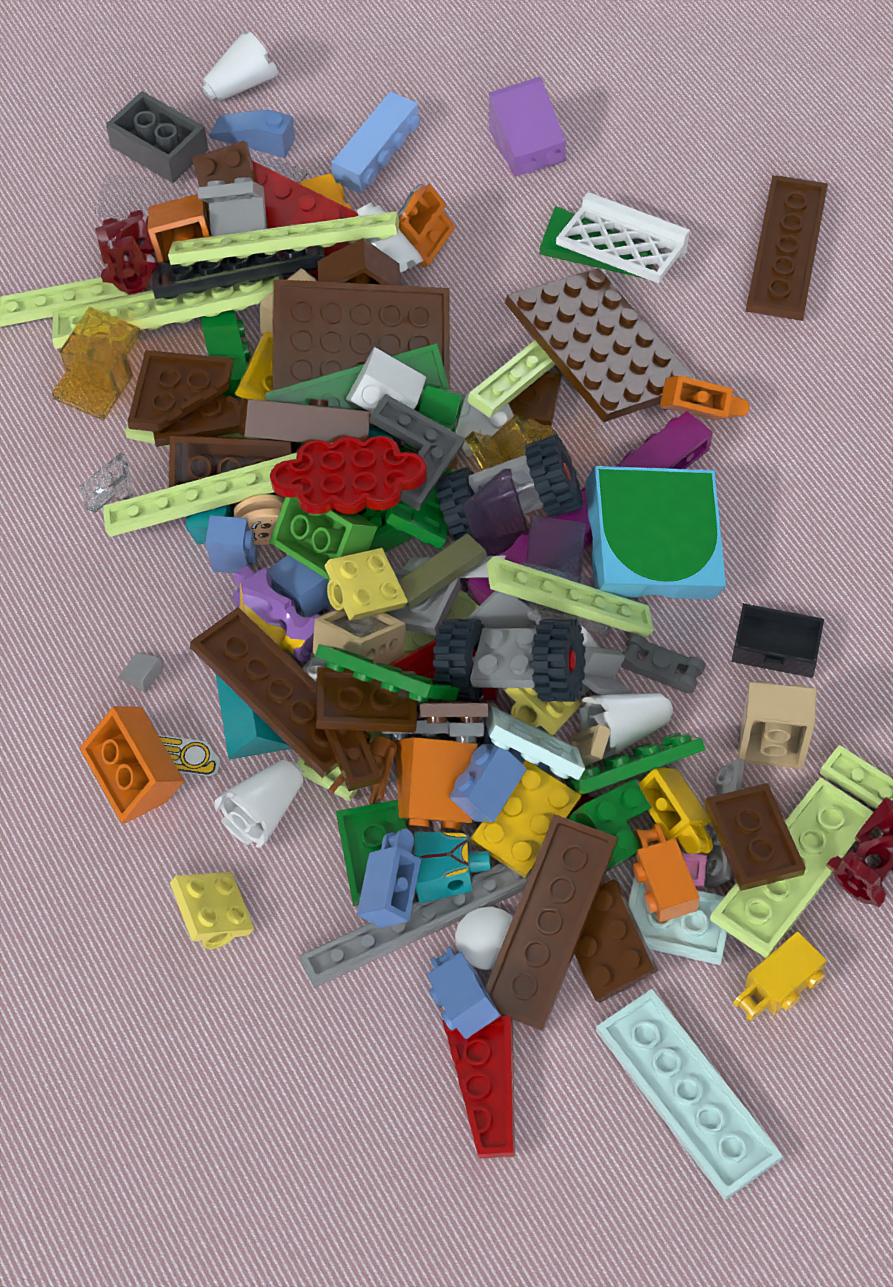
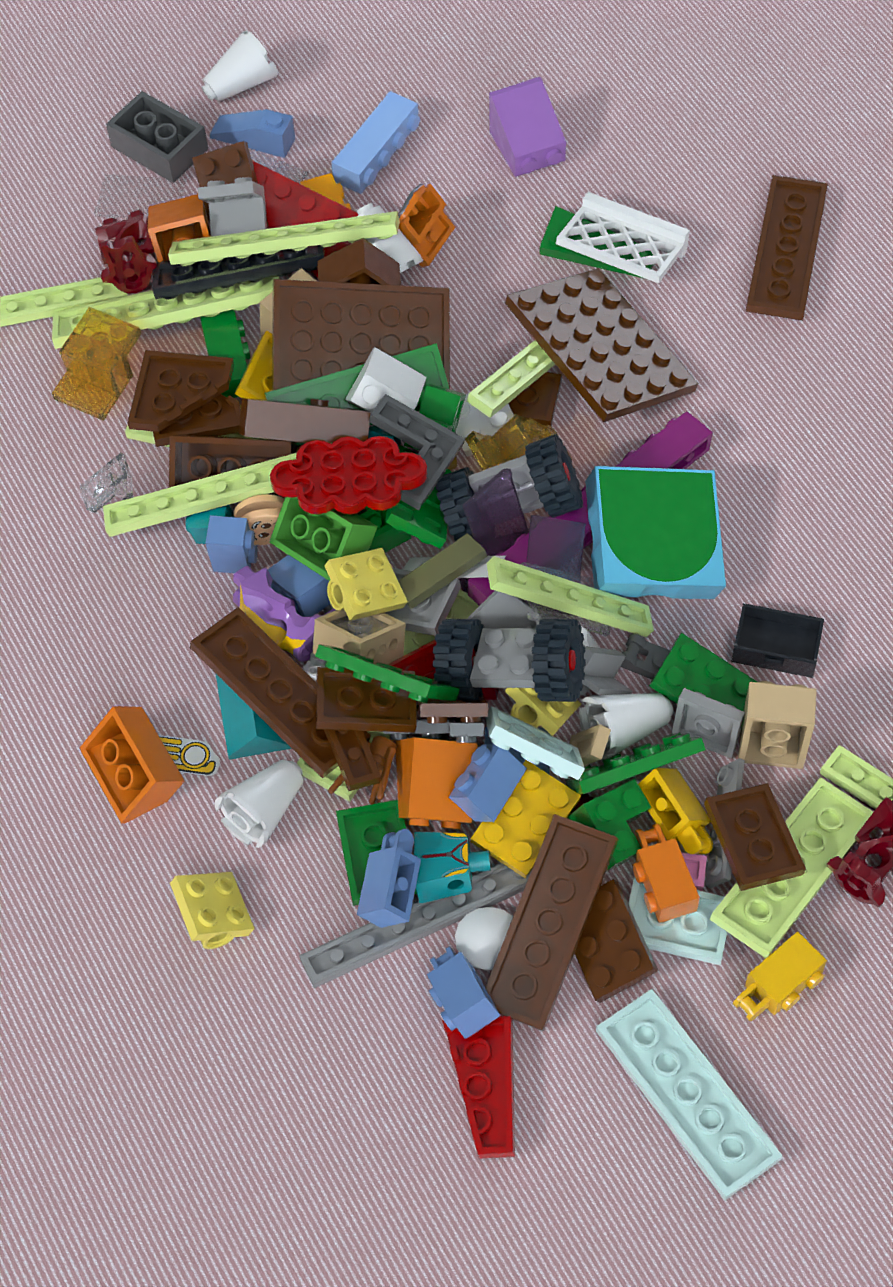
light grey slope [119,653,163,692] -> none
orange brick [660,375,750,420] -> none
none -> green plate [649,633,757,711]
none -> light grey plate [672,688,745,758]

